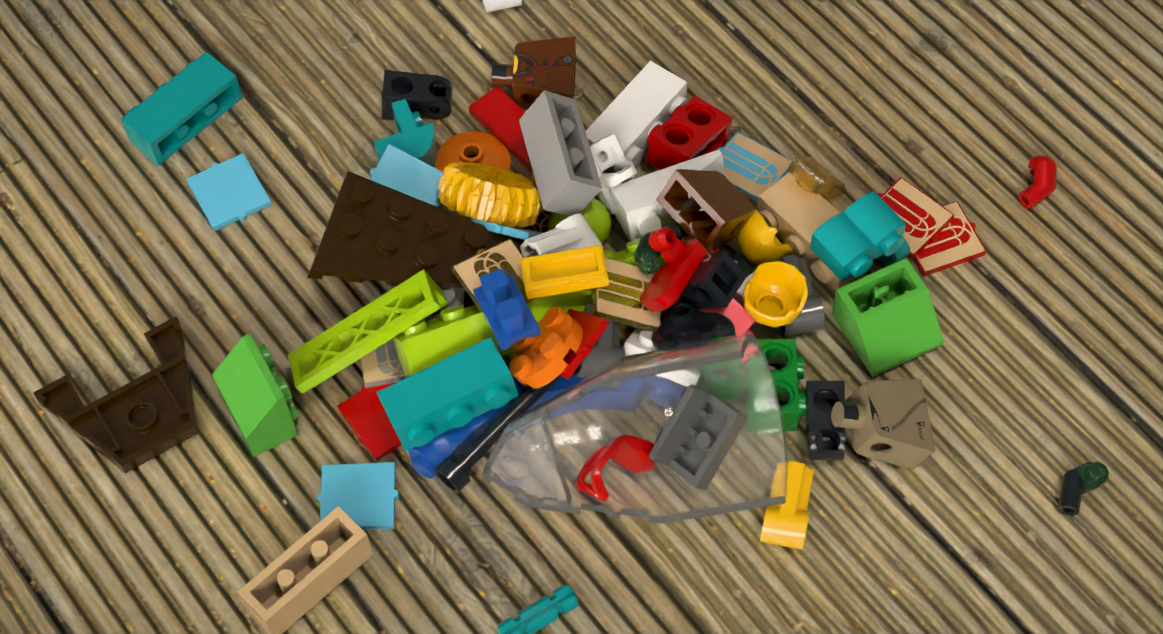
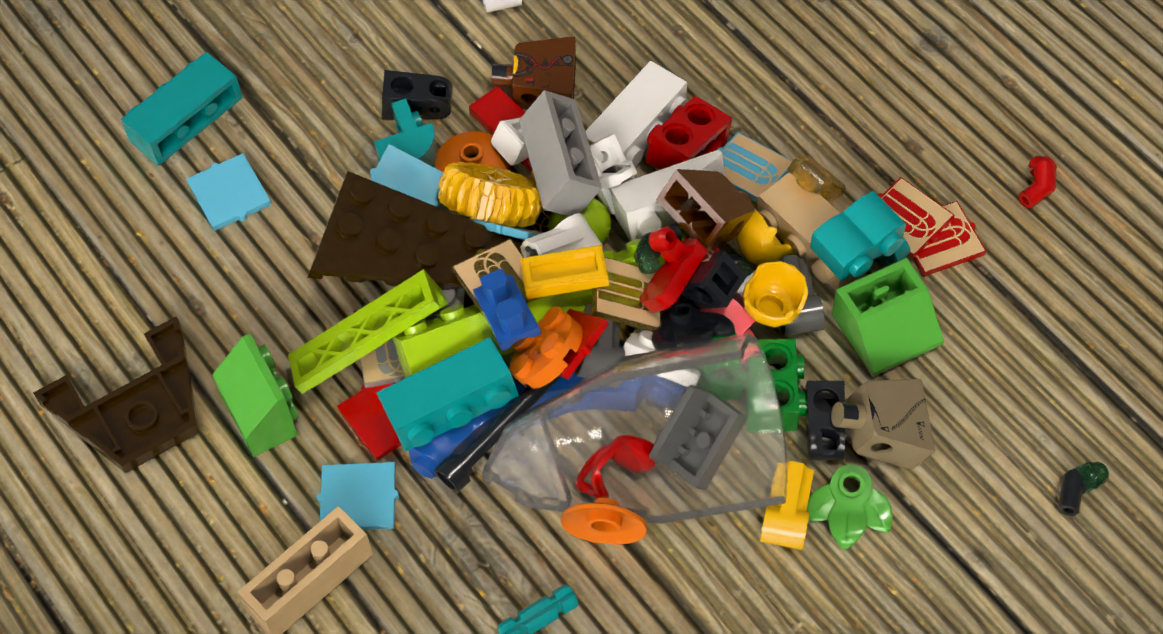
none -> white slope [491,118,529,166]
none -> orange dish [561,498,647,545]
none -> bright green plate [807,464,893,549]

